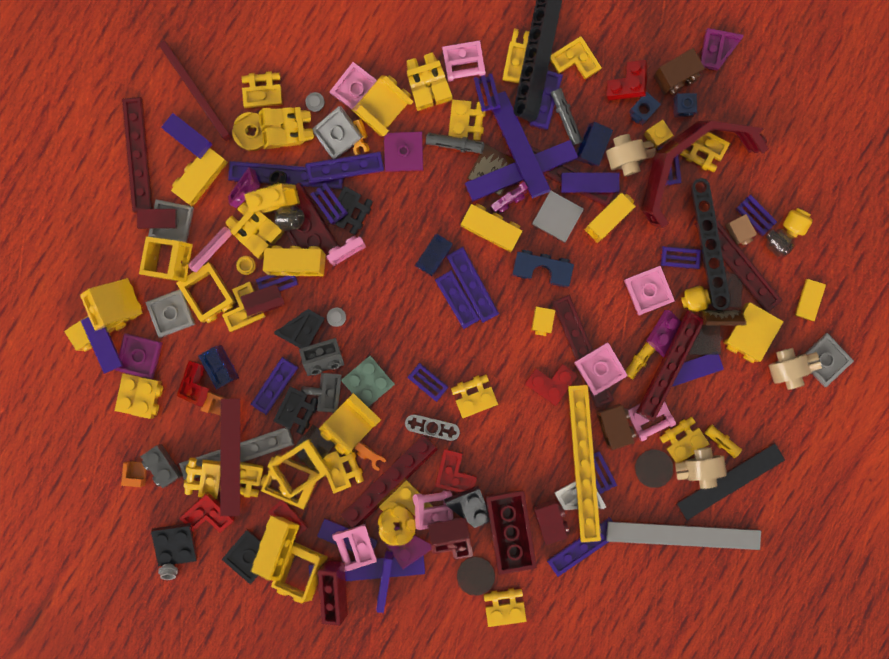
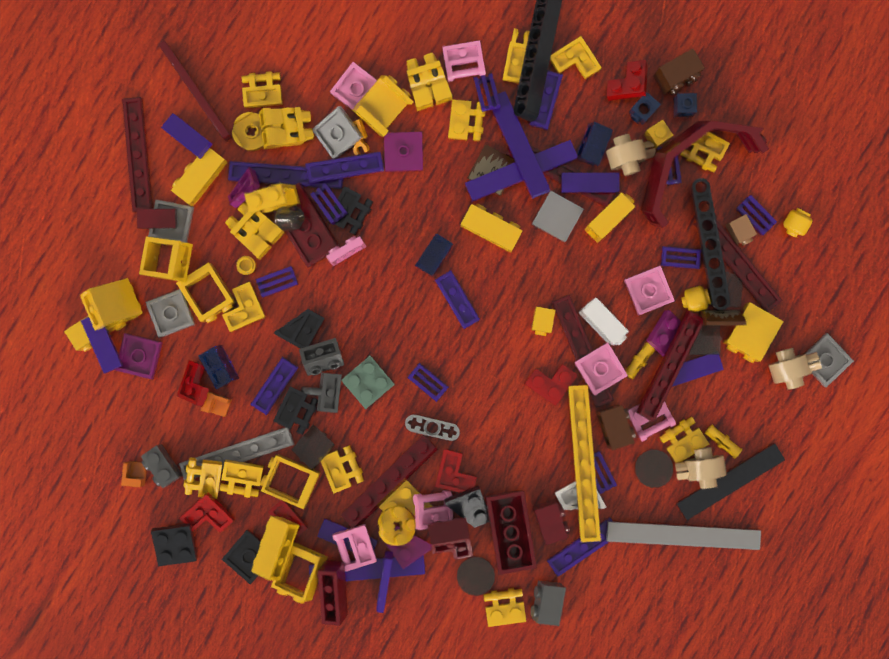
yellow plate [115,373,163,419] -> none
light grey plate [158,564,178,580] -> none
bright pink axle [188,227,232,272] -> none
dark red tile [220,399,240,516] -> none
dark red panel [241,284,285,318] -> none
yellow brick [263,246,326,276] -> none
yellow window [268,439,331,499] -> none
black plate [269,170,287,186] -> none
light grey plate [305,92,325,112] -> none
yellow panel [319,393,381,456] -> none
light grey plate [327,308,346,327] -> none
orange plate [355,441,386,471] -> none
dark grey pin [426,132,484,154] -> none
dark purple tile [446,247,499,323] -> none
yellow plate [451,375,498,418] -> none
magenta wing [490,182,528,214] -> none
dark blue arch [512,250,574,288] -> none
dark grey pin [550,88,583,145] -> none
magenta wing [700,28,743,71] -> none
clear smoke head [766,228,795,257] -> none
yellow tile [795,279,826,321] -> none
none -> dark grey brick [531,580,566,626]
none -> white window [578,298,629,346]

